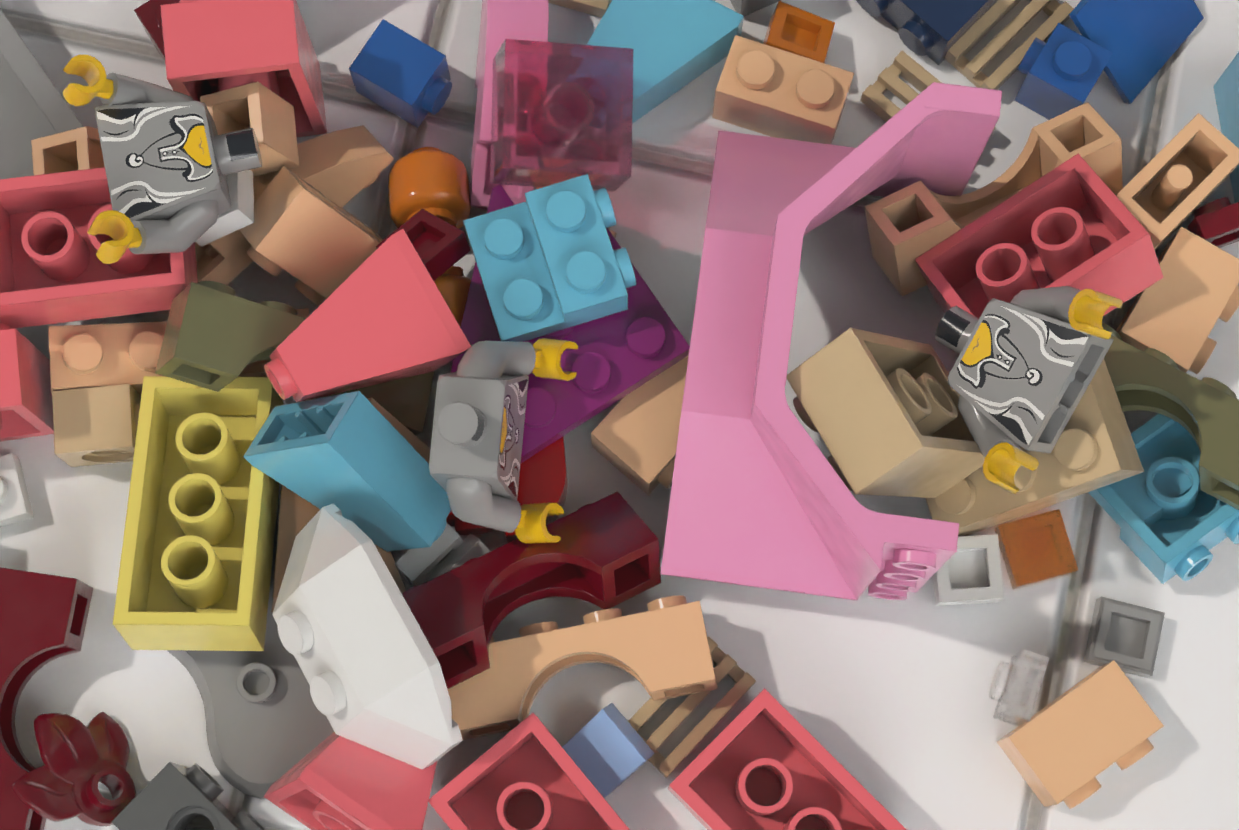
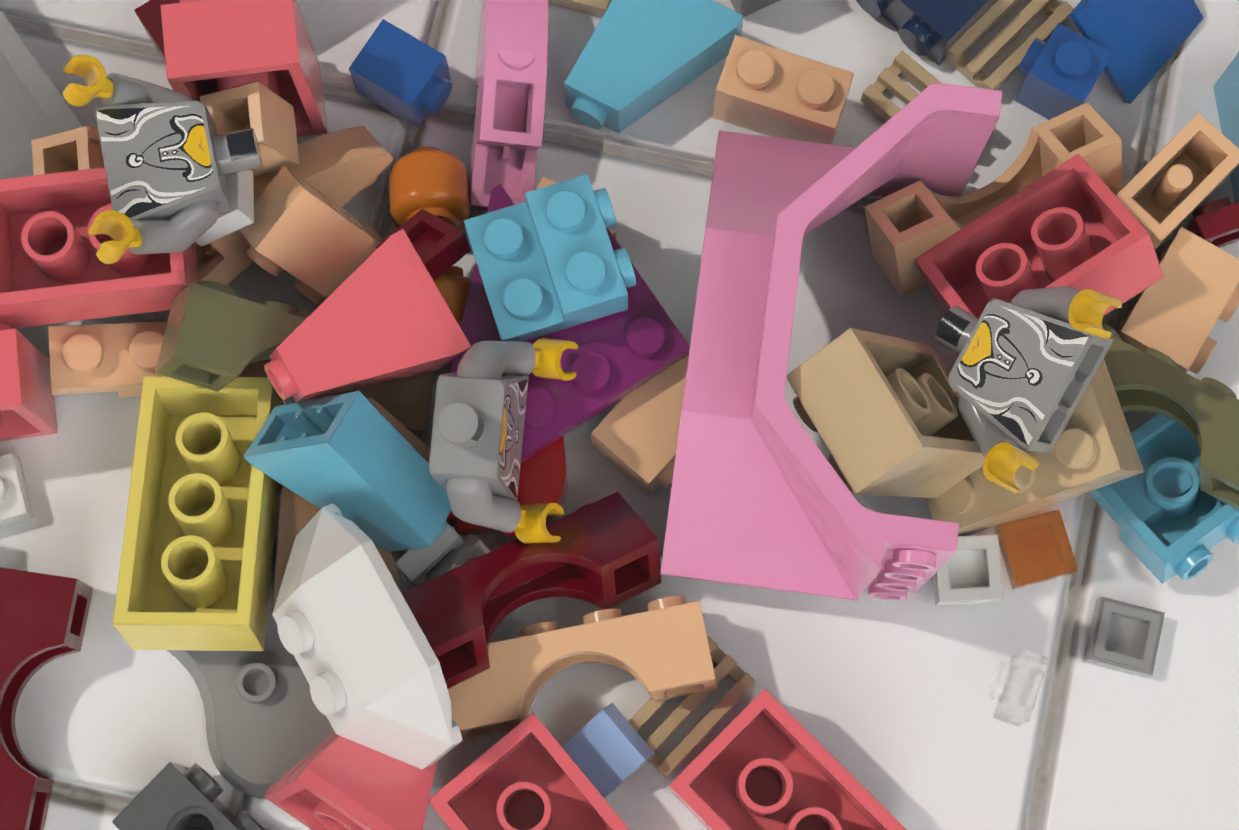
dark red plate [12,712,136,826] -> none
tan brick [52,384,141,467] -> none
clear pink brick [490,39,634,192] -> none
orange plate [763,1,835,63] -> none
light nougat brick [997,660,1164,809] -> none

